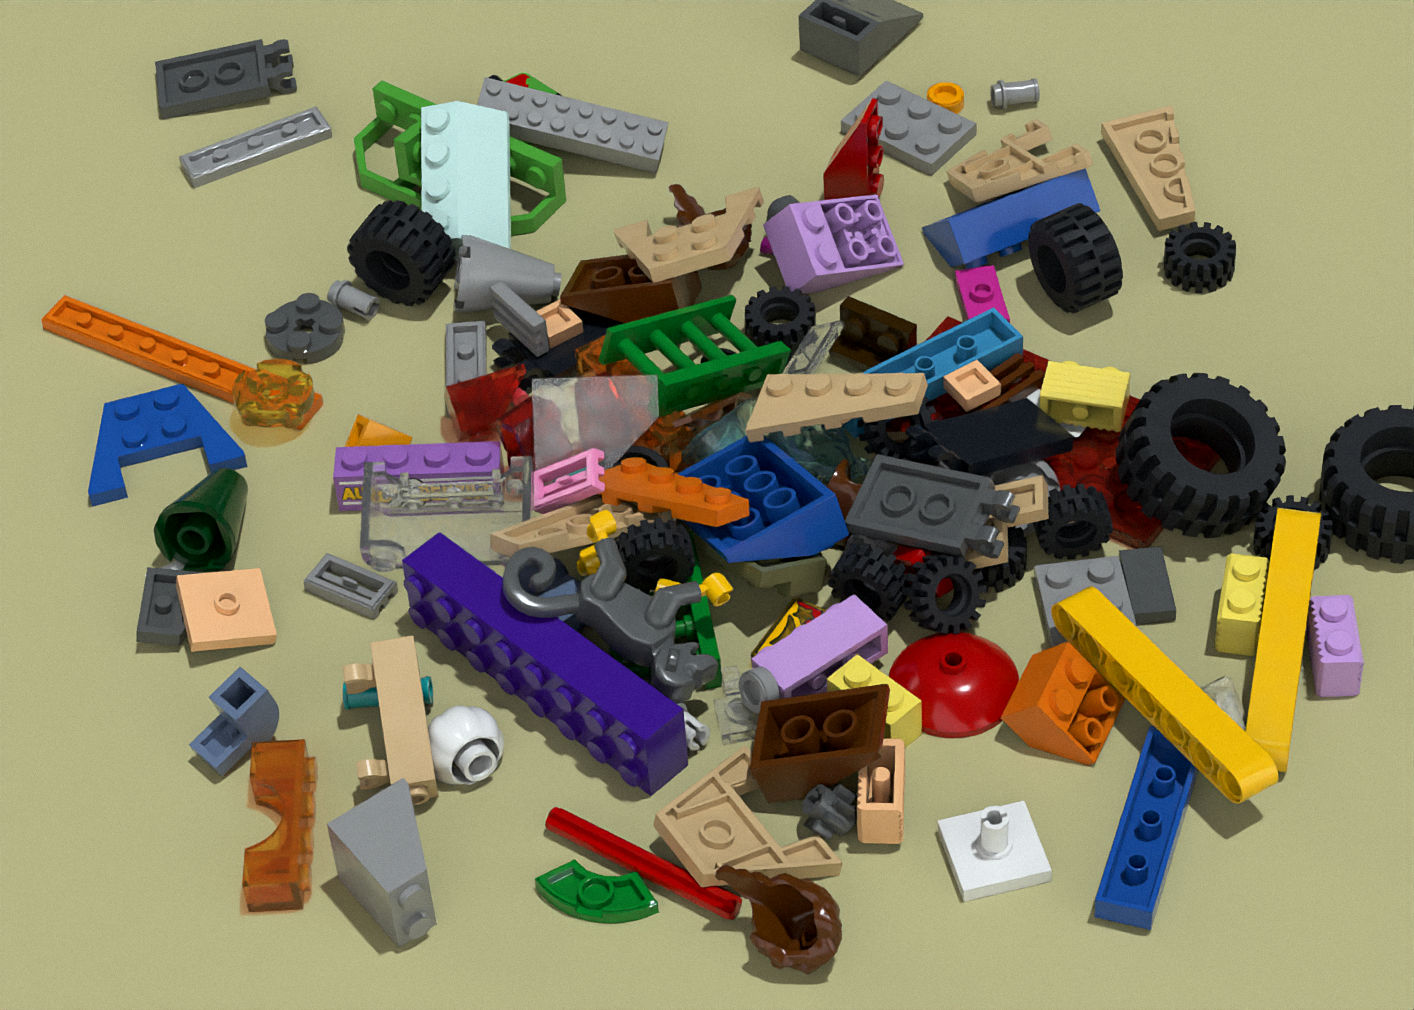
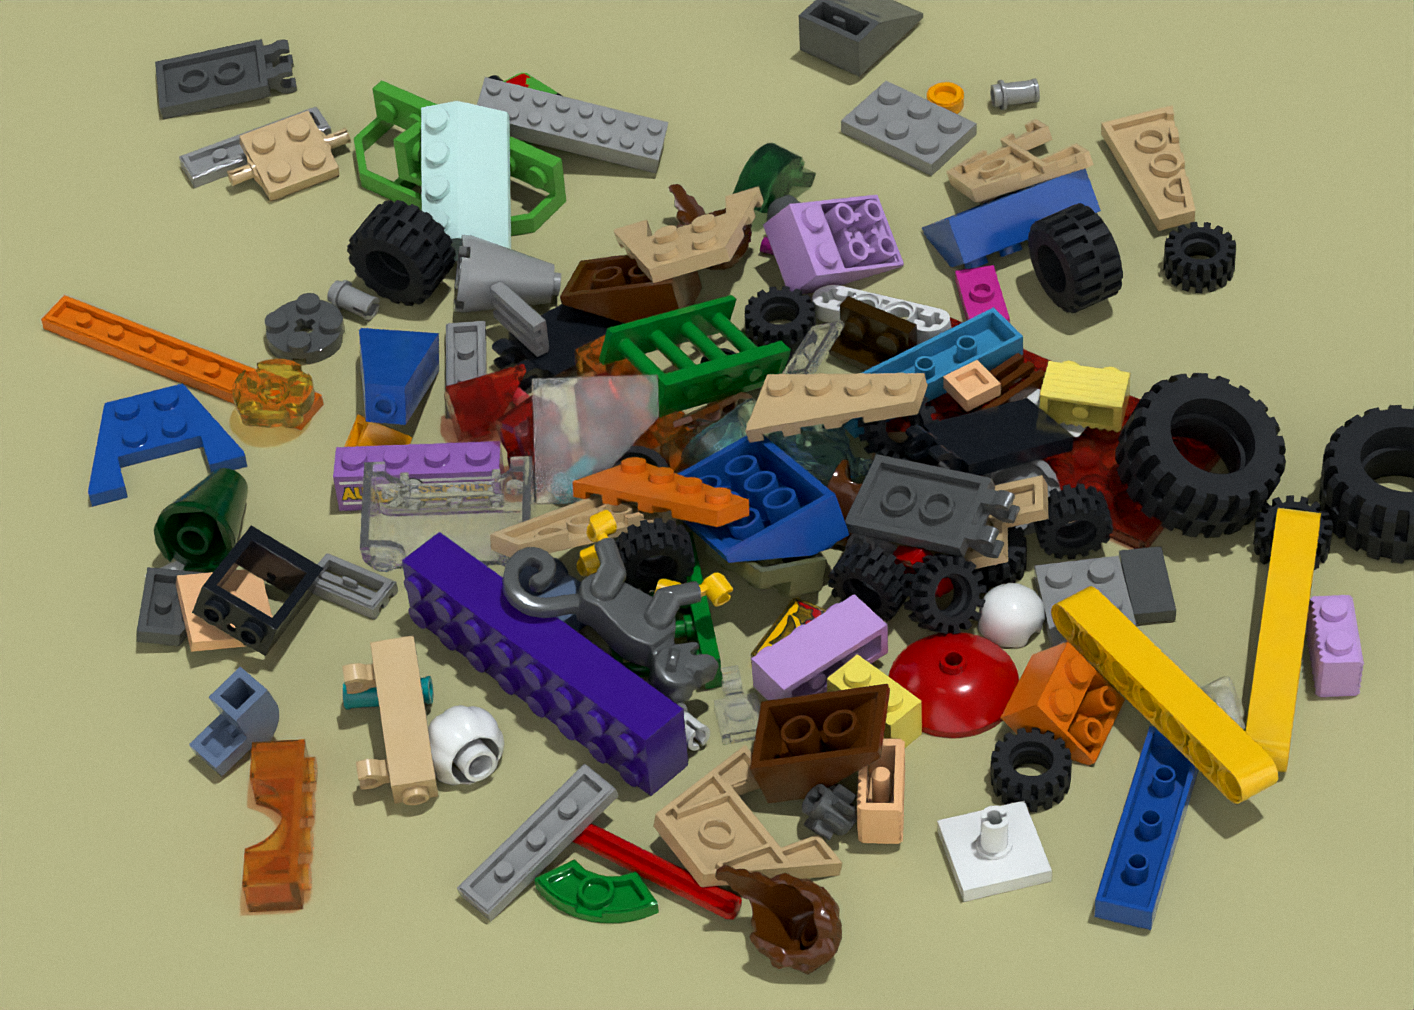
light grey slope [327,778,437,948] -> none
bright pink tile [533,448,605,514] -> none
light nougat tile [536,300,583,349] -> none
light grey tile [739,667,779,713] -> none
red slope [823,98,884,200] -> none
light yellow brick [1214,553,1270,656] -> none
none -> black window [192,525,324,656]
none -> tan plate [227,111,351,201]
none -> blue slope [359,328,439,425]
none -> light grey tile [457,764,618,921]
none -> clear green brick [733,143,817,213]
none -> white beam [812,285,952,344]
none -> white hair [978,583,1045,648]
none -> black tyre [991,727,1072,812]

